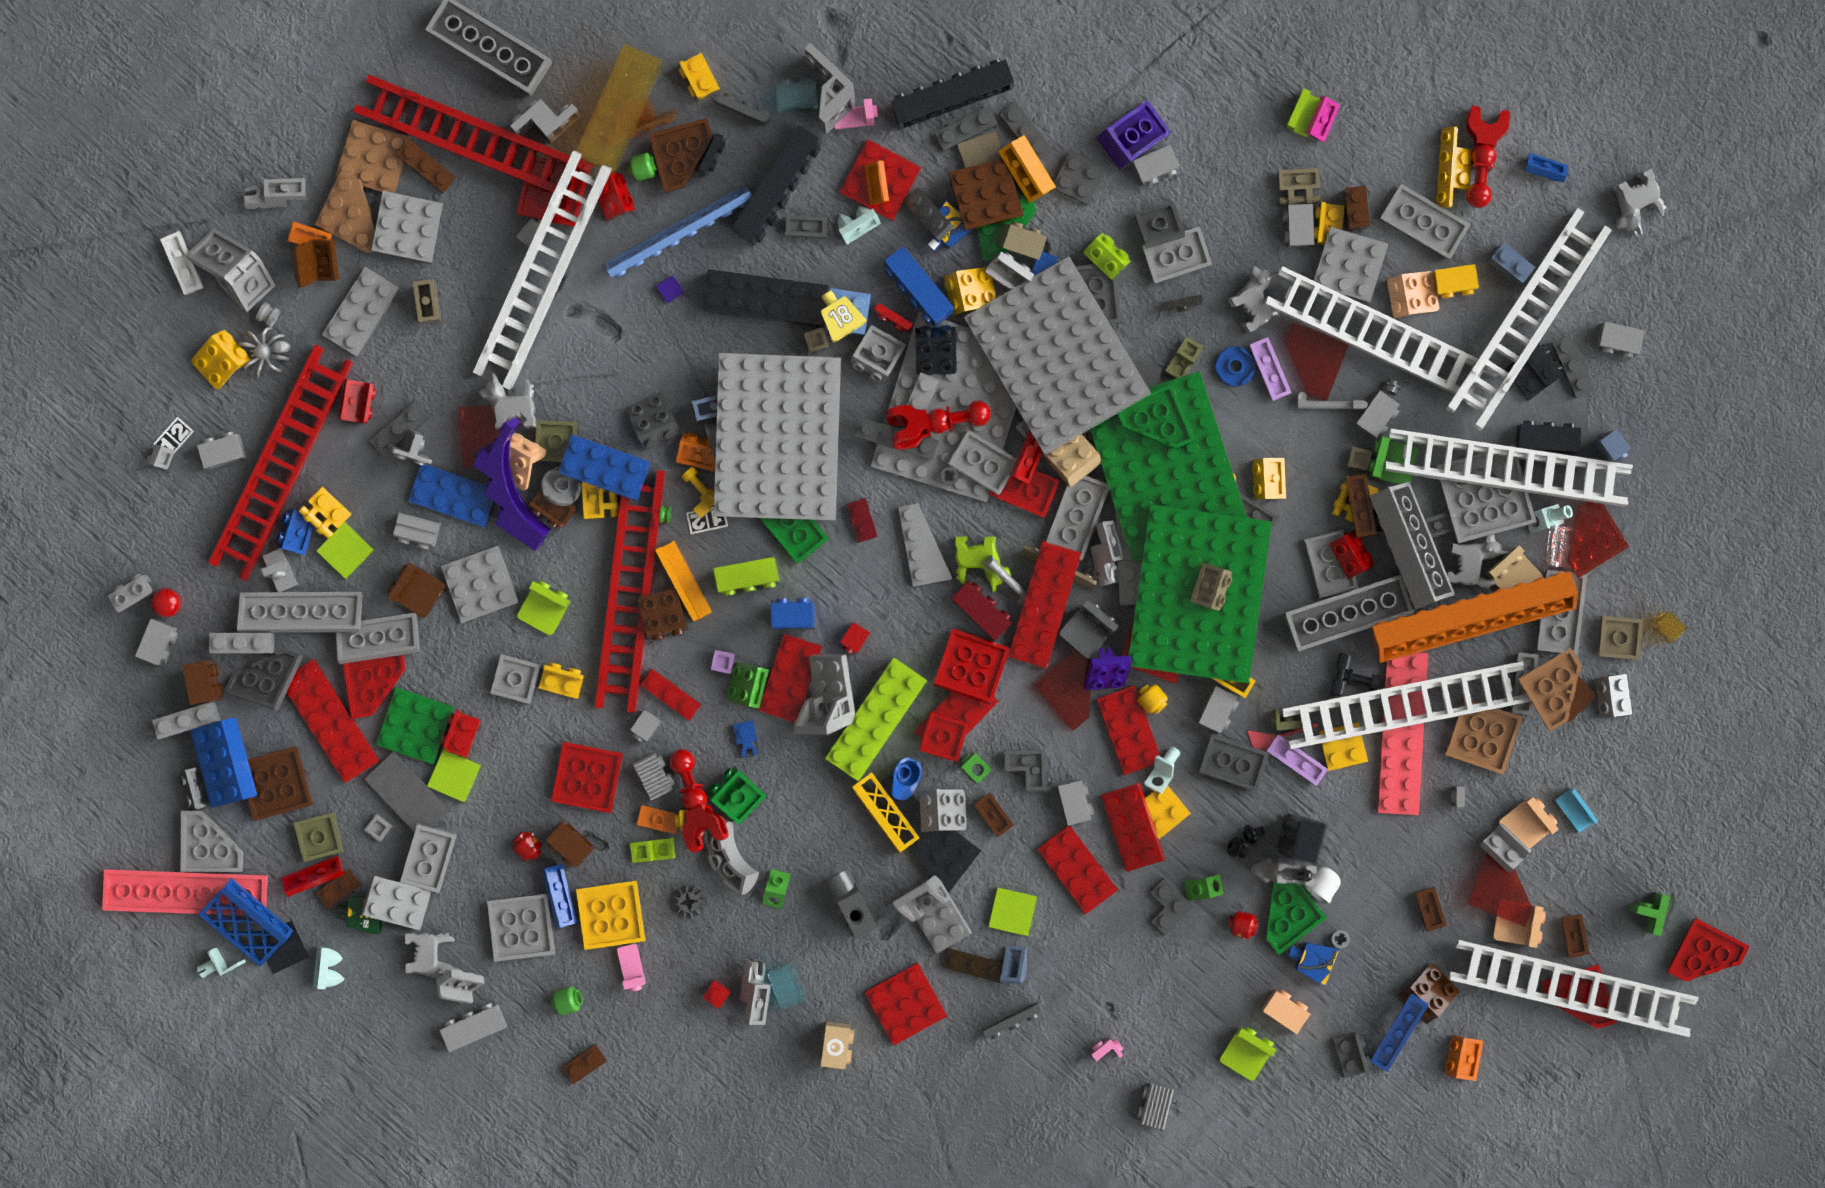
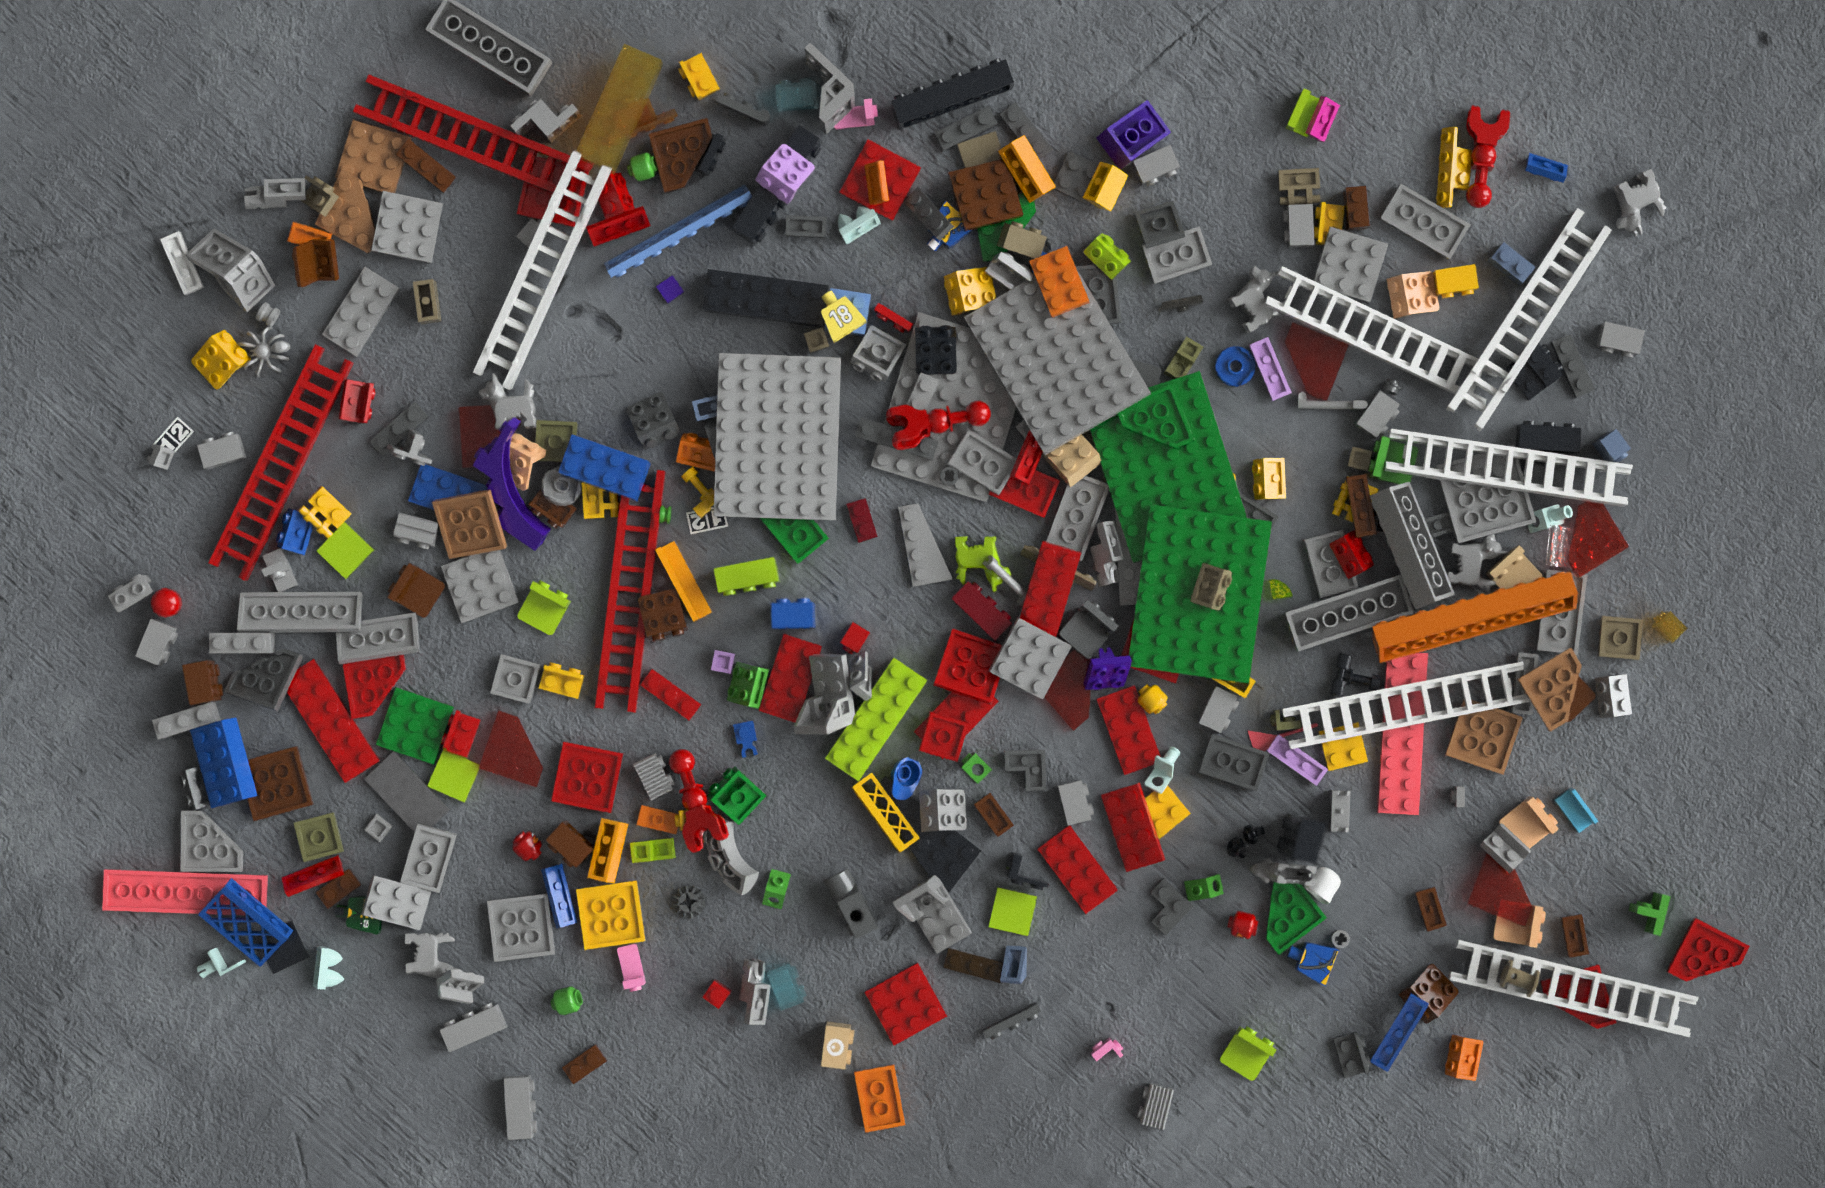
light grey brick [630,710,662,742] -> none
blue brick [883,246,954,327] -> none
light nougat brick [1261,989,1310,1034] -> none
none -> dark tan bracket [301,175,339,217]
none -> medium nougat plate [432,489,507,559]
none -> clear red plate [479,710,543,788]
none -> light grey brick [504,1075,537,1140]
none -> red plate [586,206,651,247]
none -> light orange brick [587,818,628,883]
none -> lavender bracket [755,144,815,204]
none -> light grey bracket [850,650,872,701]
none -> orange plate [854,1064,905,1133]
none -> light grey plate [989,617,1072,699]
none -> black bracket [1005,852,1049,891]
none -> orange plate [1029,246,1090,318]
none -> yellow brick [1083,162,1128,211]
none -> clear neon green tile [1269,579,1293,600]
none -> light grey hinge [1328,790,1350,832]
none -> dark tan hose [1500,960,1540,997]

